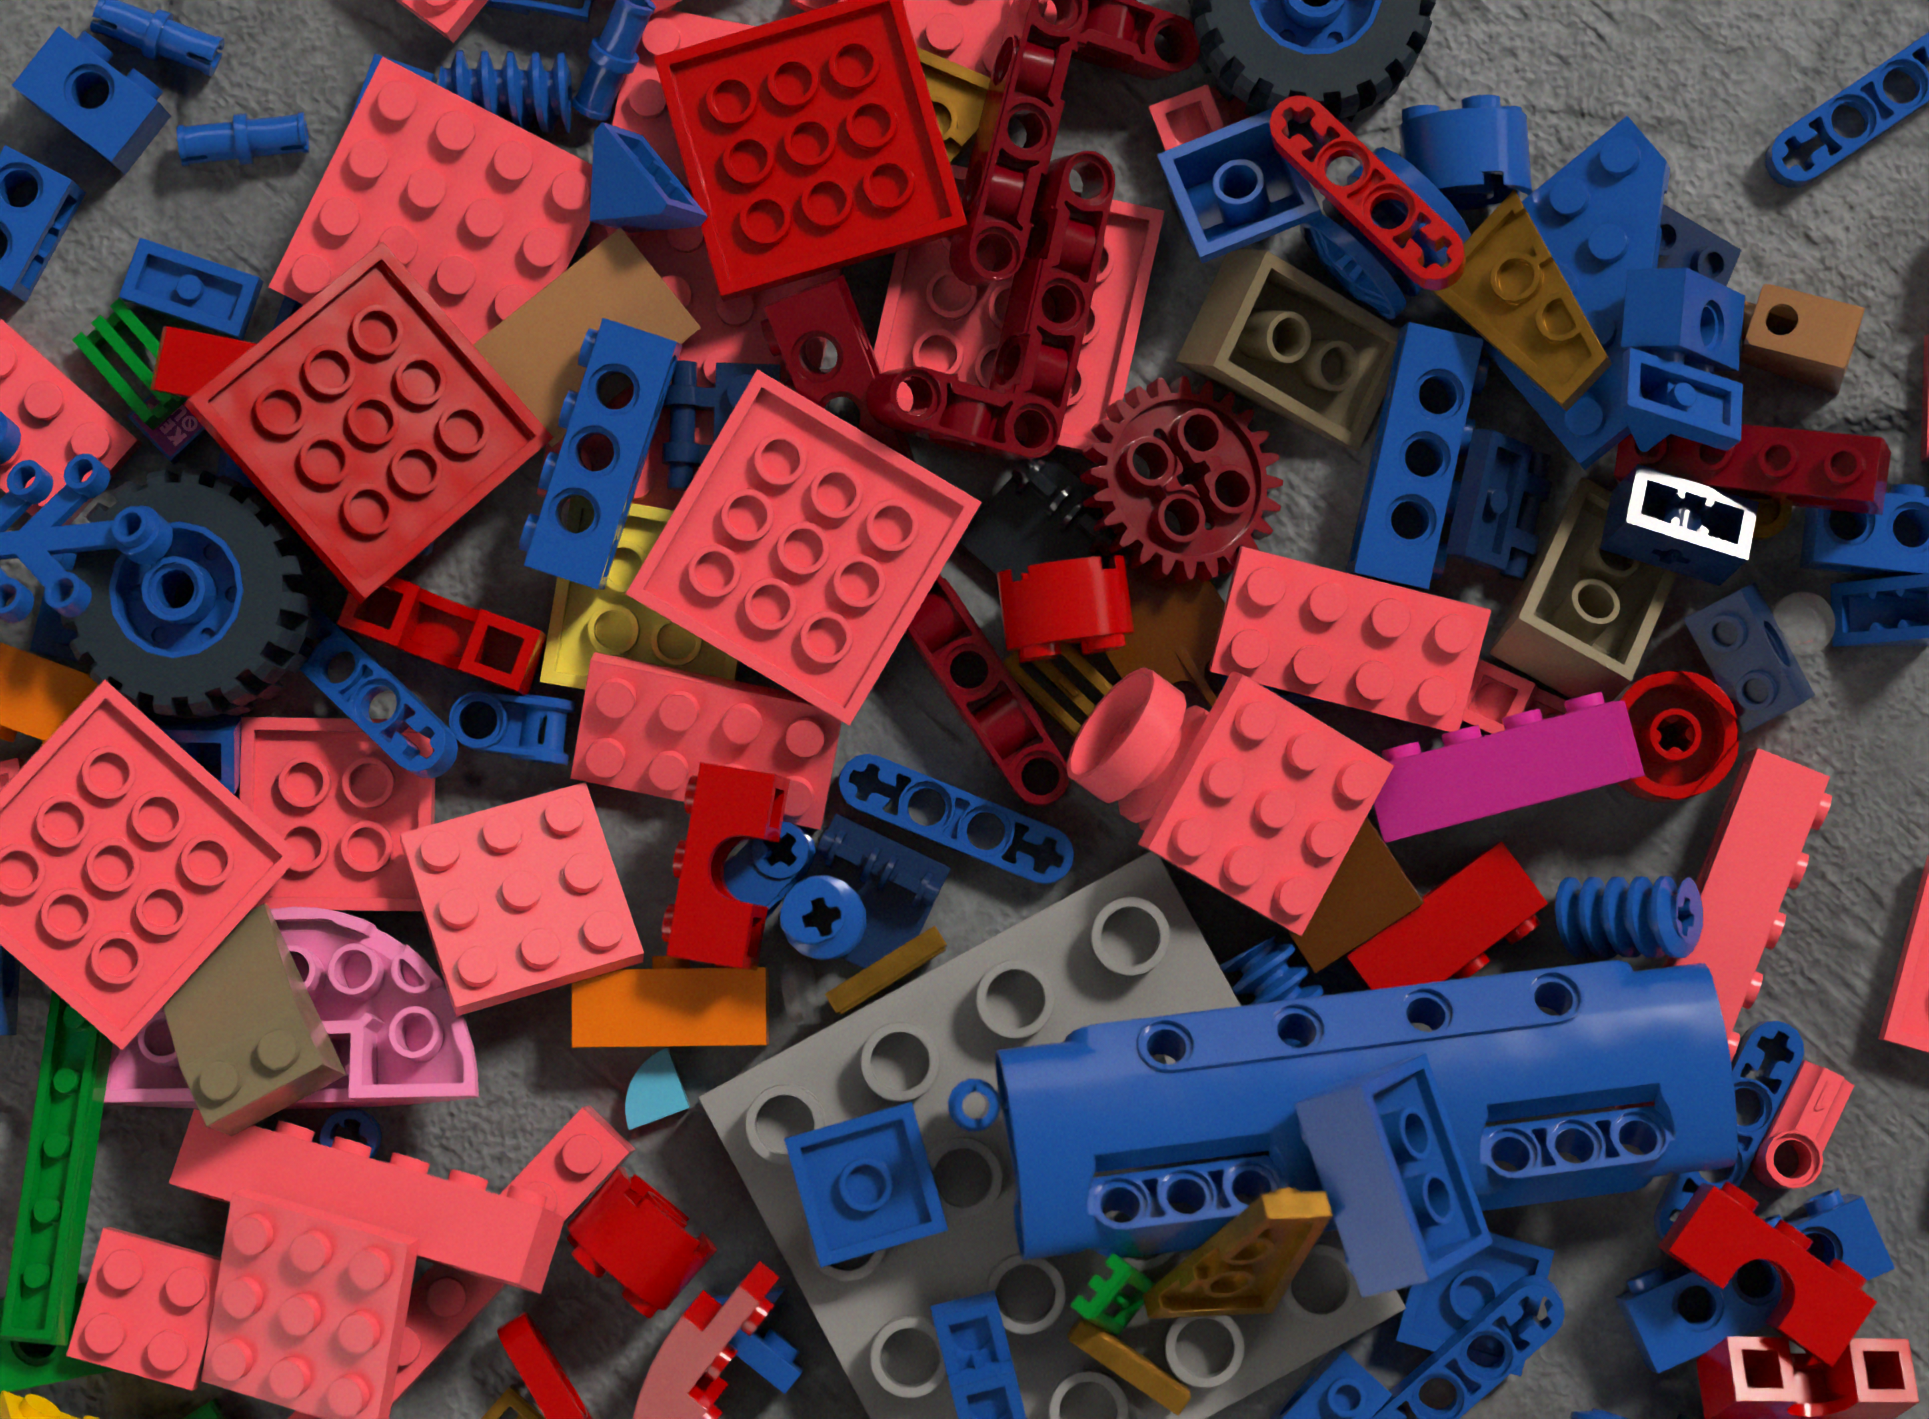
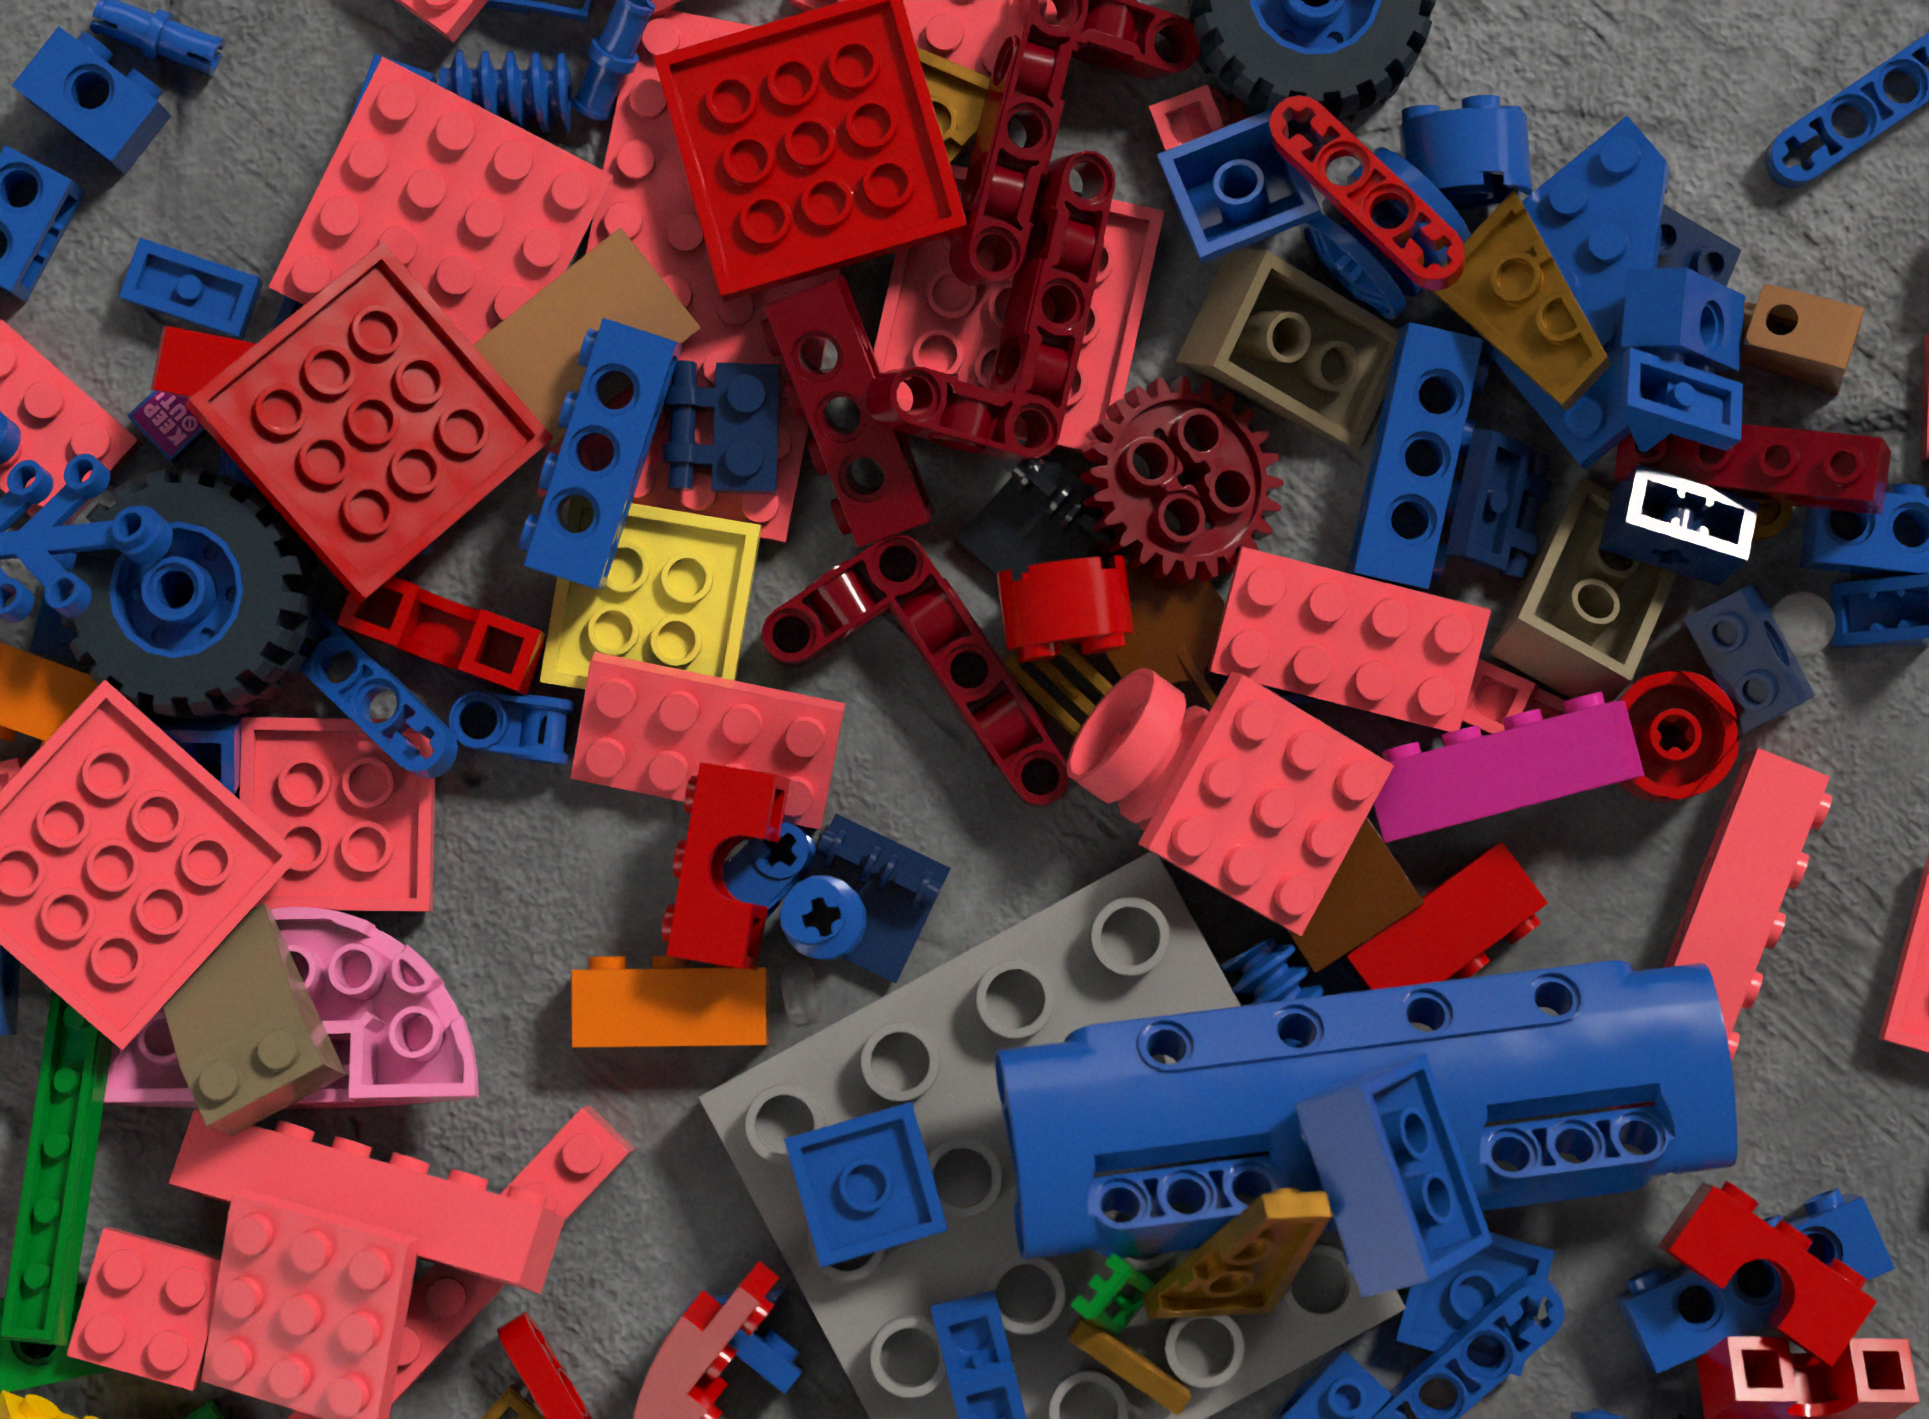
green tile [72,298,188,430] -> none
blue pin [177,112,310,167] -> none
blue bush [320,1108,382,1159] -> none
coral plate [400,782,644,1017] -> none
red brick [566,1166,717,1319] -> none
blue slope [589,122,708,233] -> none
medium azure tile [625,1047,691,1130] -> none
coral plate [626,369,982,726] -> none
pearl gold tile [825,925,947,1014] -> none
blue beam [839,754,1074,885] -> none
blue pin [948,1079,1001,1132] -> none
blue piece [1555,876,1703,958] -> none
blue beam [1653,1021,1804,1240] -> none
coral piece [1751,1060,1855,1189] -> none

